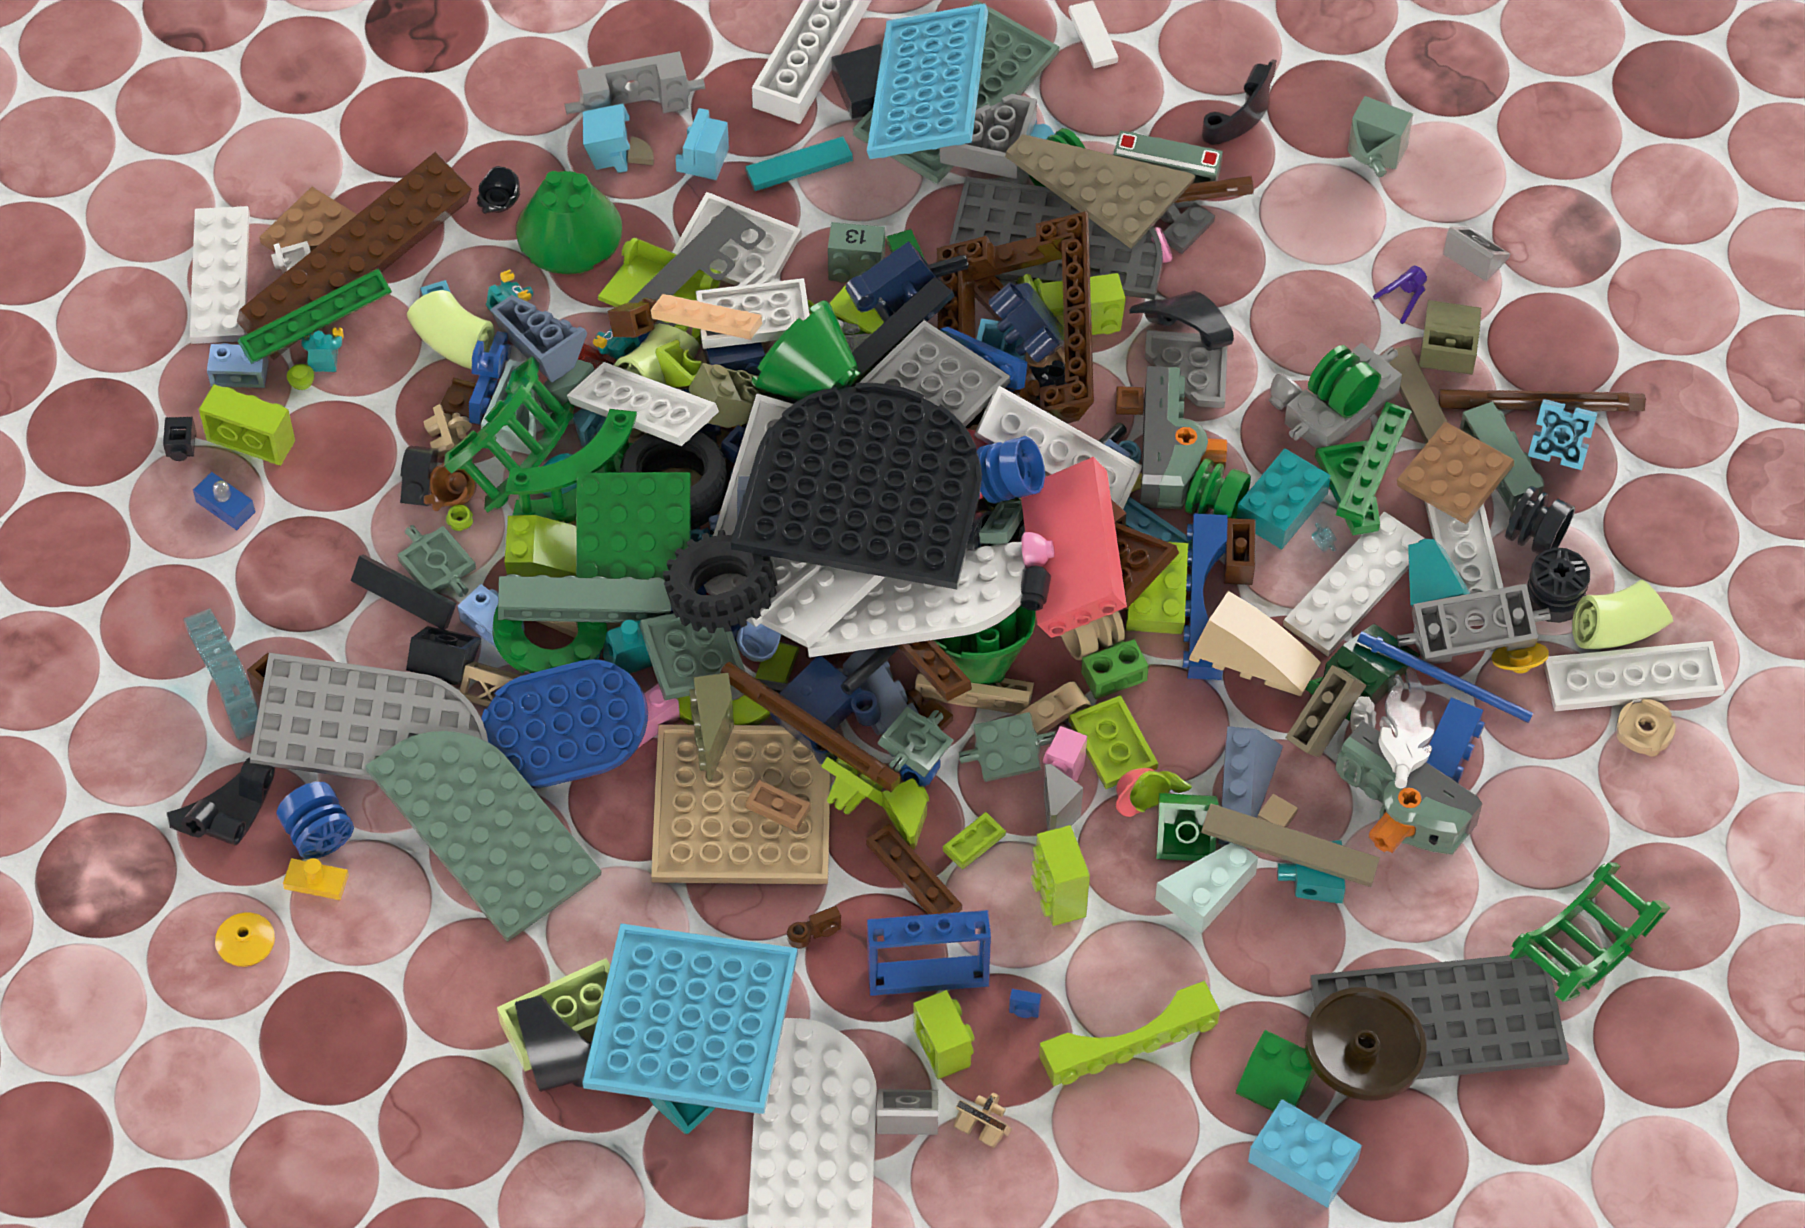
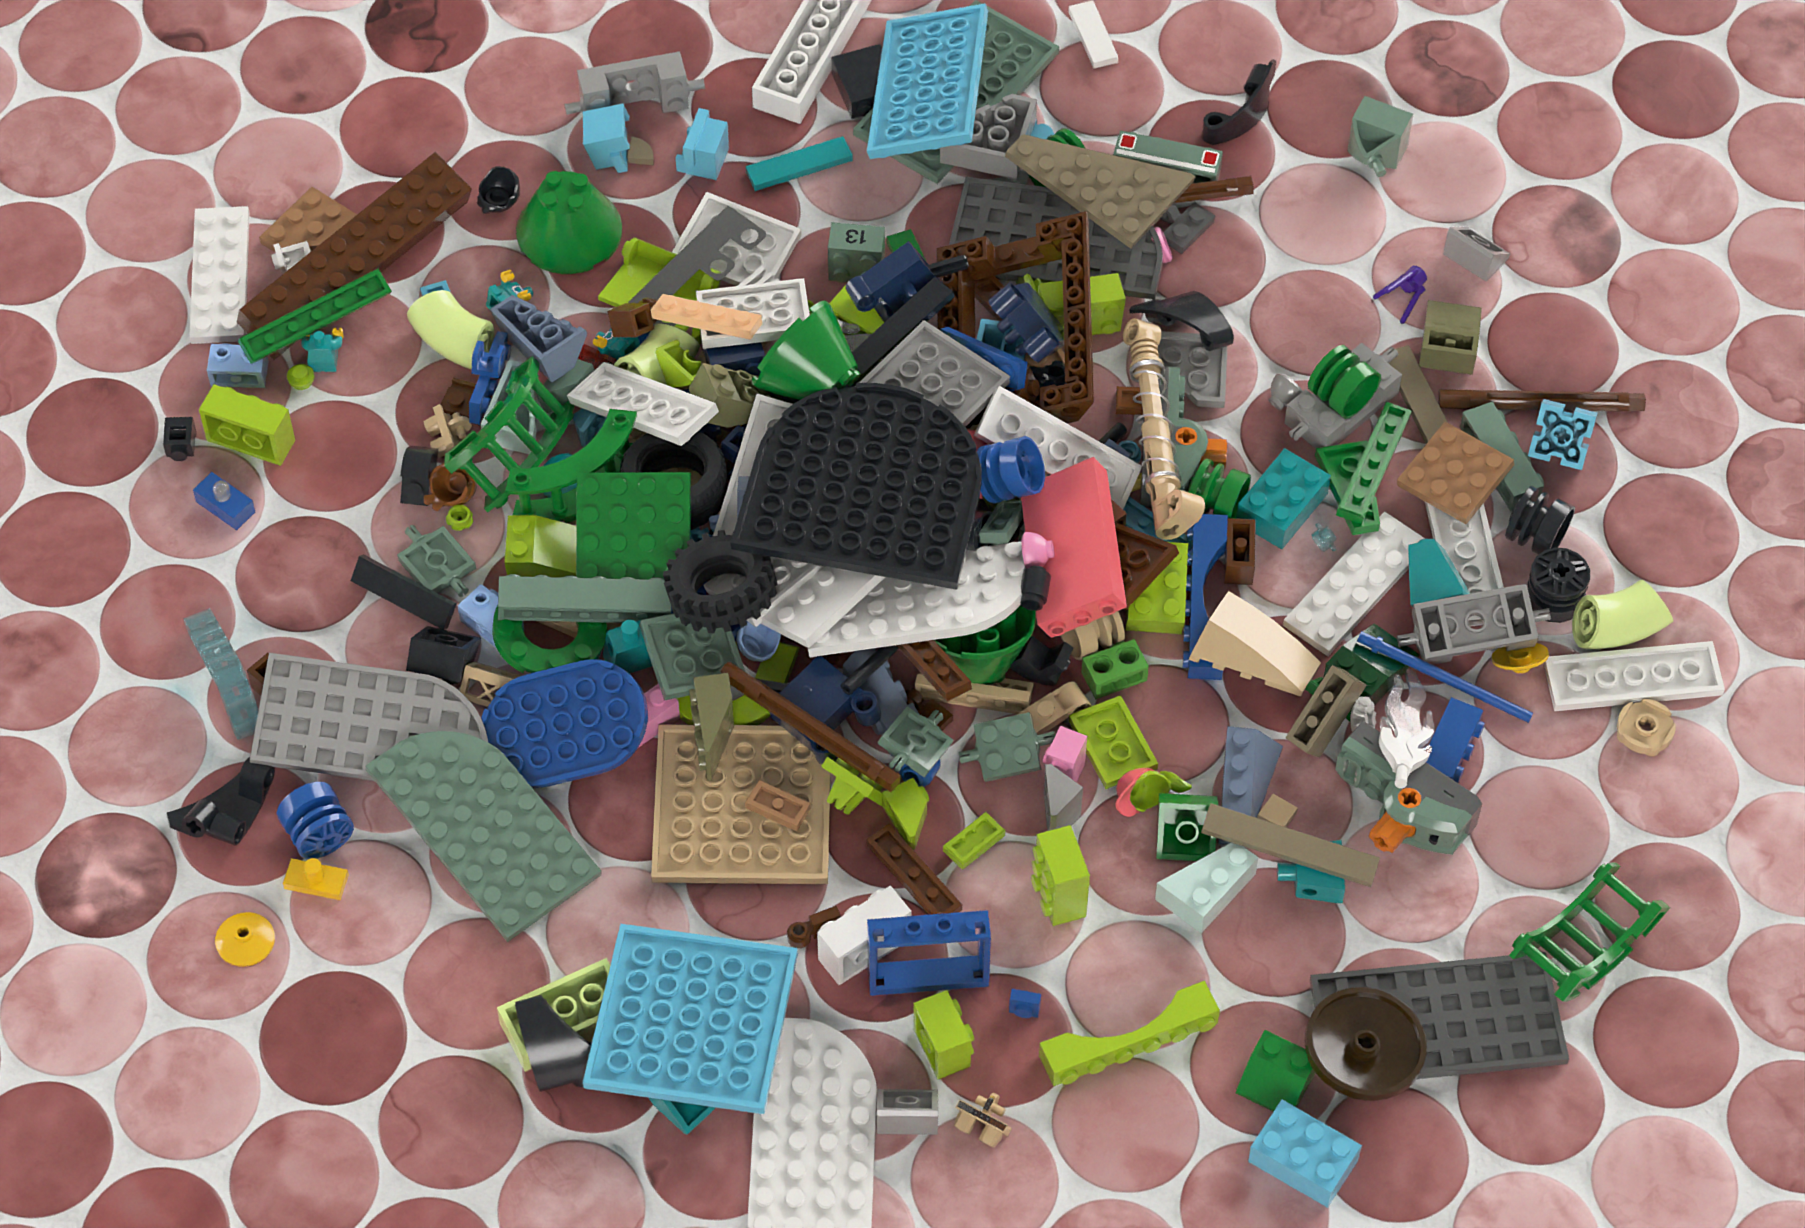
none -> white brick [817,885,912,985]
none -> black brick [1010,636,1074,685]
none -> tan piece [1123,318,1205,540]

